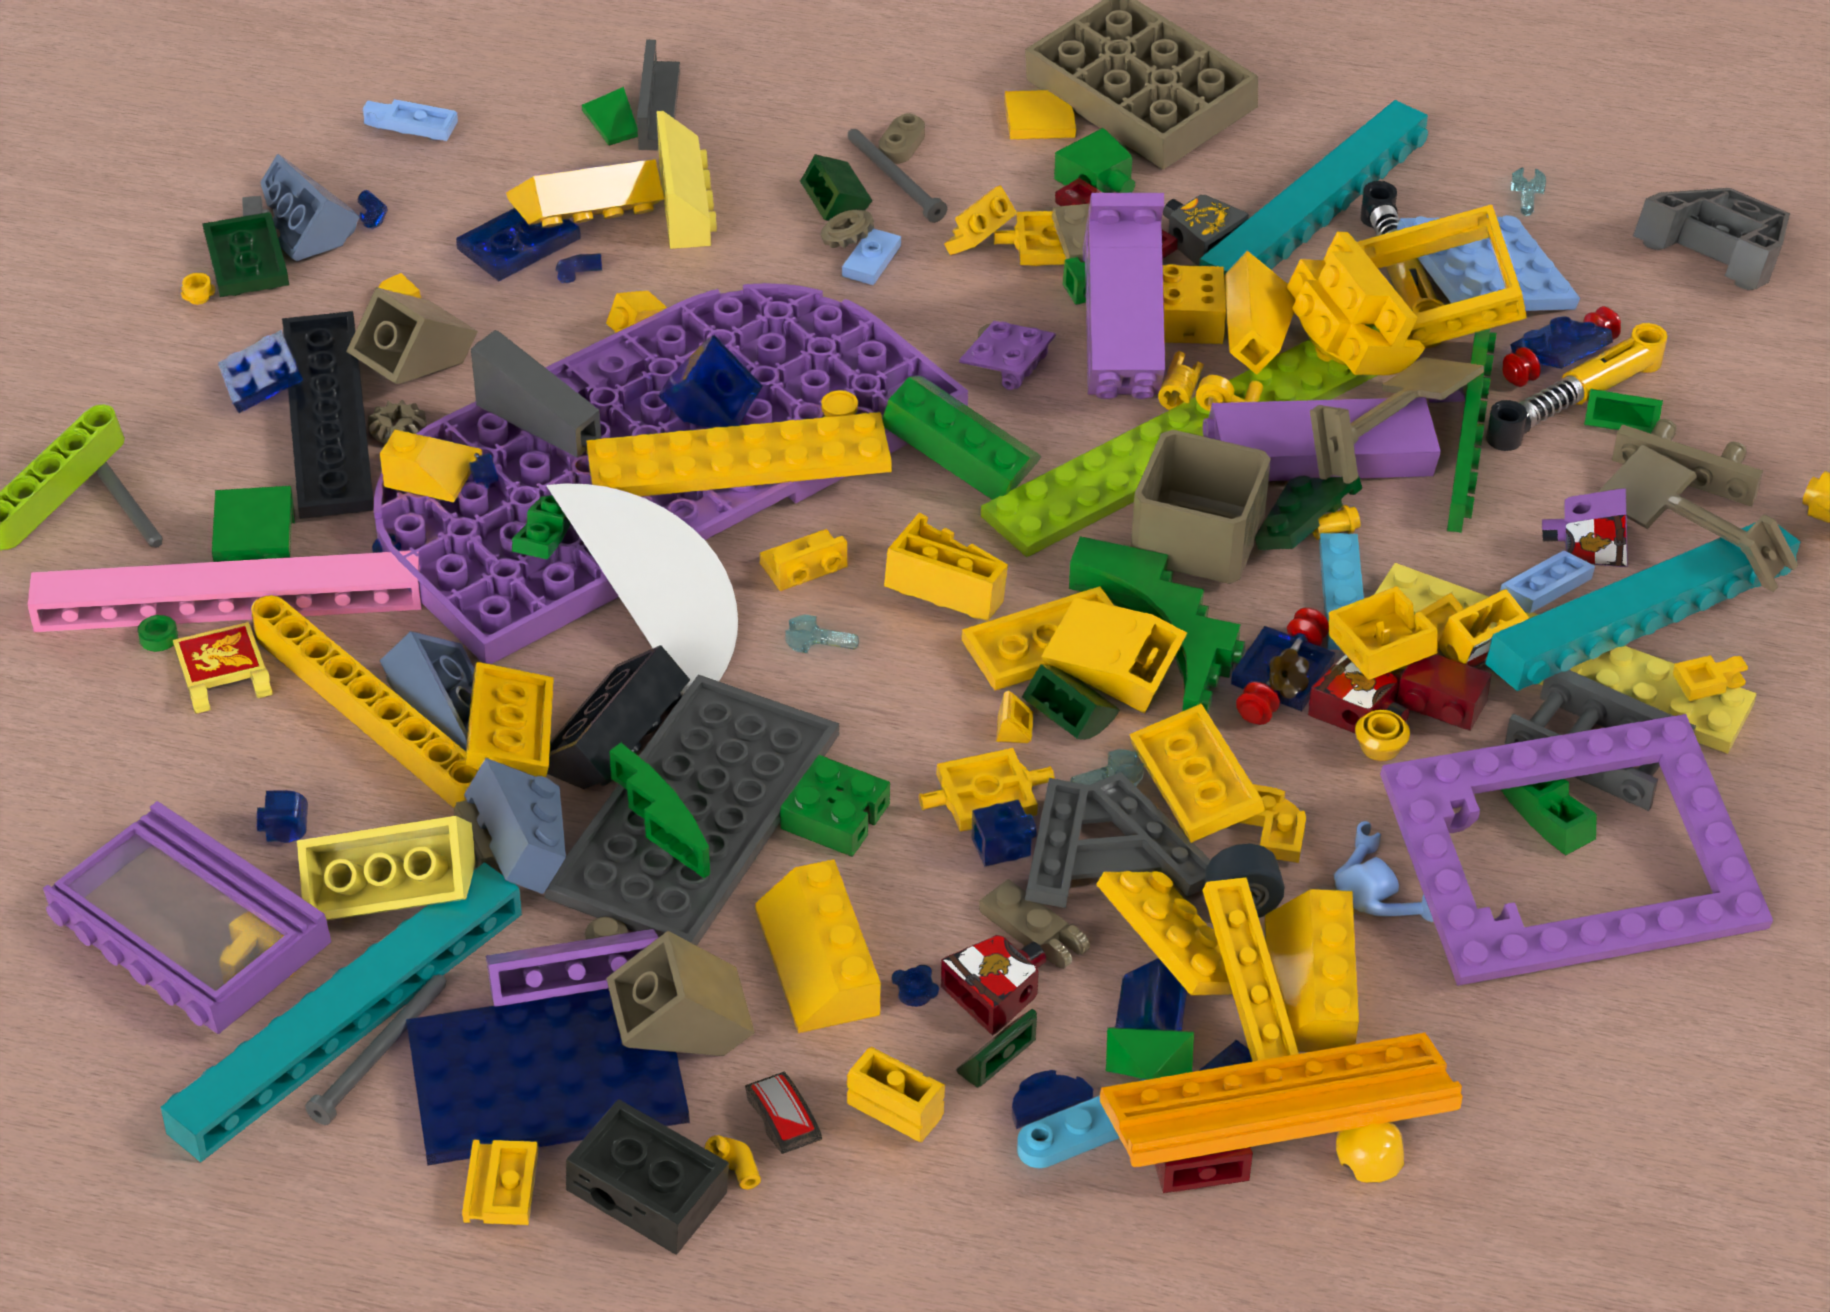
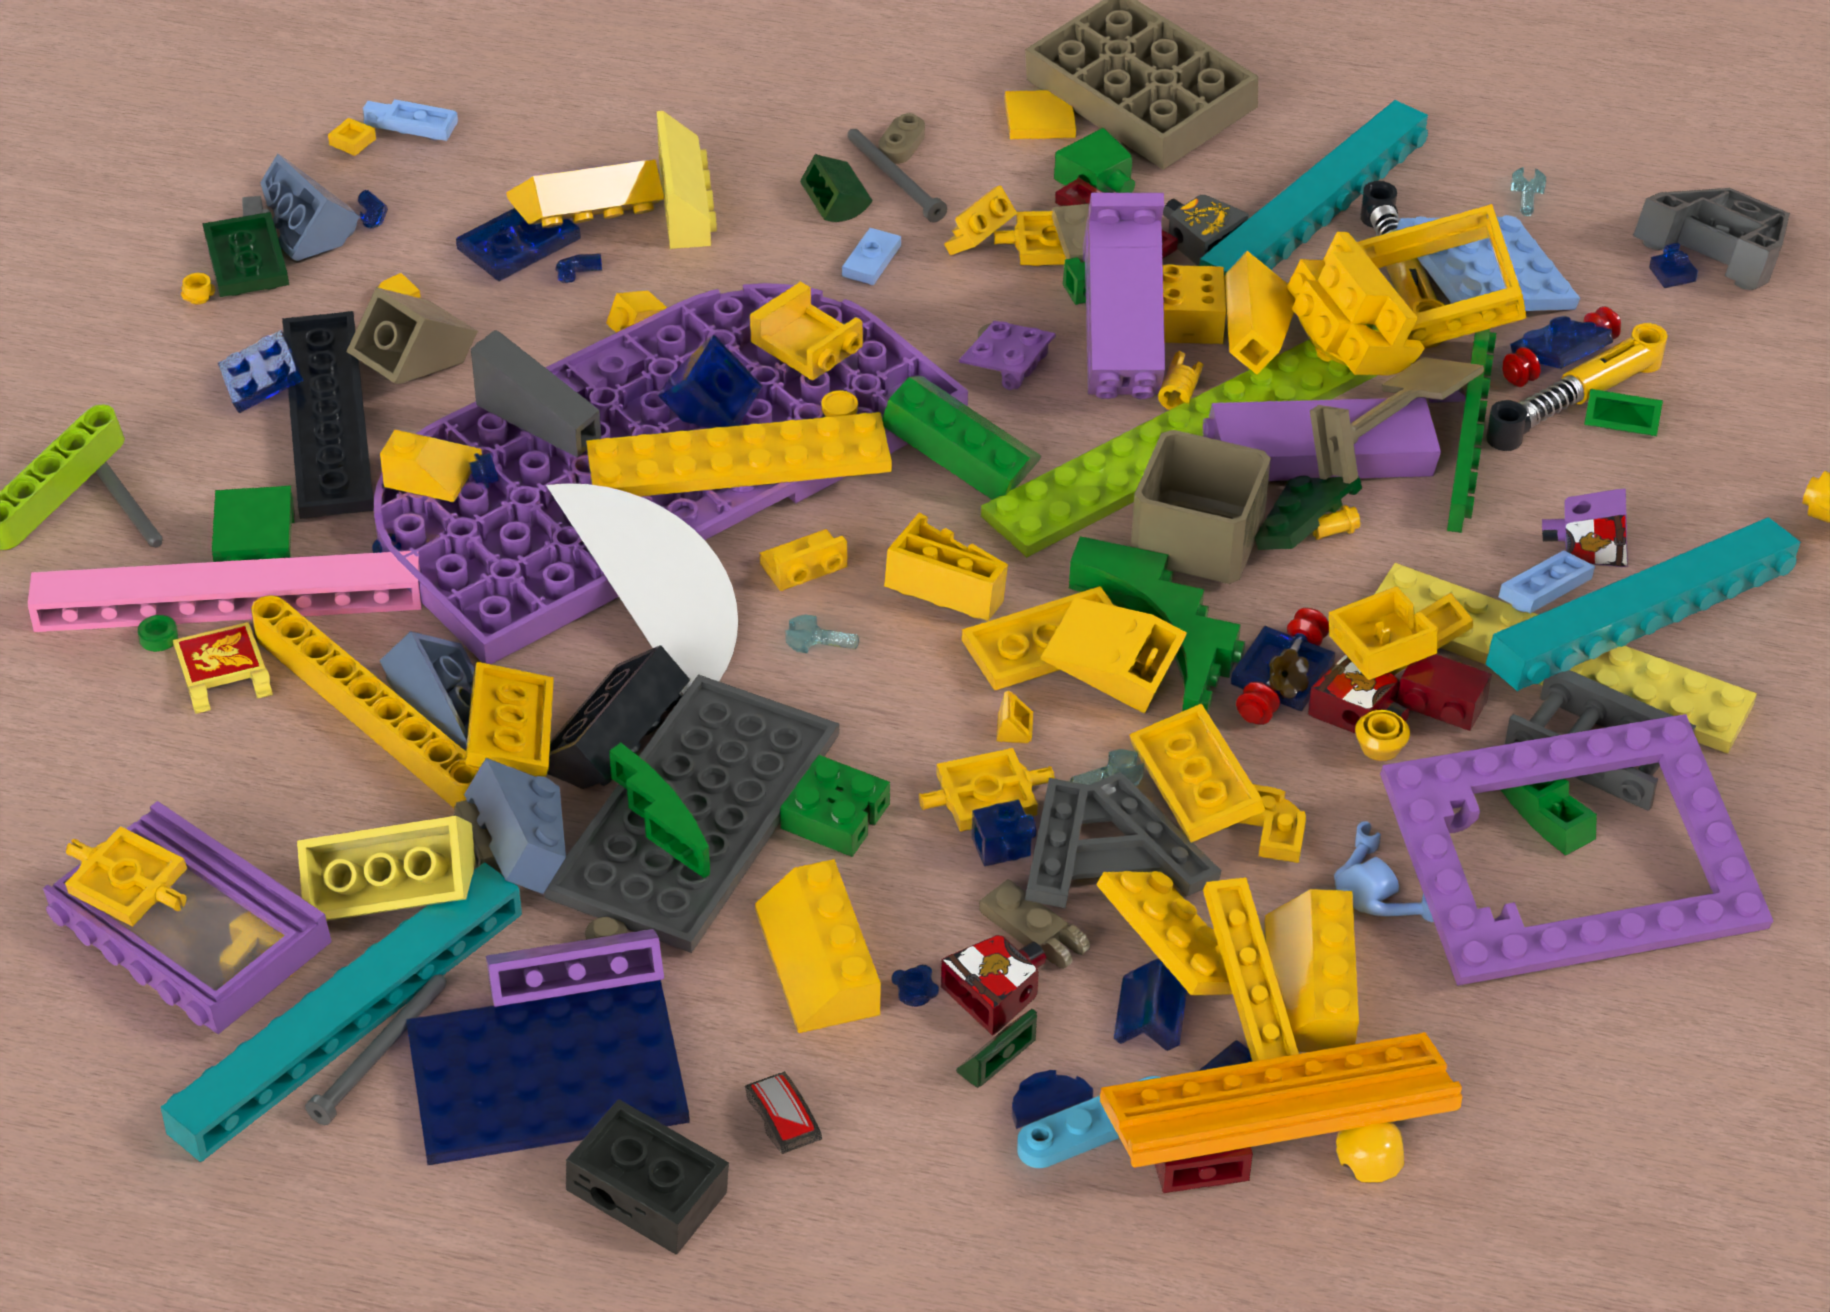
clear blue plate [257,790,308,843] -> none
dark tan gear [368,400,427,443] -> none
yellow plate [462,1140,538,1225] -> none
green slope [512,495,571,560] -> none
green slope [582,87,638,146] -> none
dark tan slope [606,931,755,1056] -> none
dark grey fence [637,39,680,151] -> none
yellow arm [704,1135,761,1189] -> none
dark tan gear [821,210,874,248] -> none
yellow brick [847,1046,945,1142] -> none
dark green brick [1022,664,1120,740] -> none
green slope [1106,1027,1194,1079] -> none
yellow plate [1196,375,1263,411] -> none
black wheel [1205,843,1285,918] -> none
medium azure plate [1319,533,1364,650] -> none
yellow torso [1438,589,1529,668] -> none
dark tan piece [1598,444,1798,592] -> none
dark tan plate [1612,419,1763,507] -> none
yellow plate [1673,655,1748,701] -> none
none -> yellow plate [65,826,187,927]
none -> yellow plate [328,118,376,156]
none -> yellow panel [750,281,863,381]
none -> clear blue tile [1649,243,1698,288]

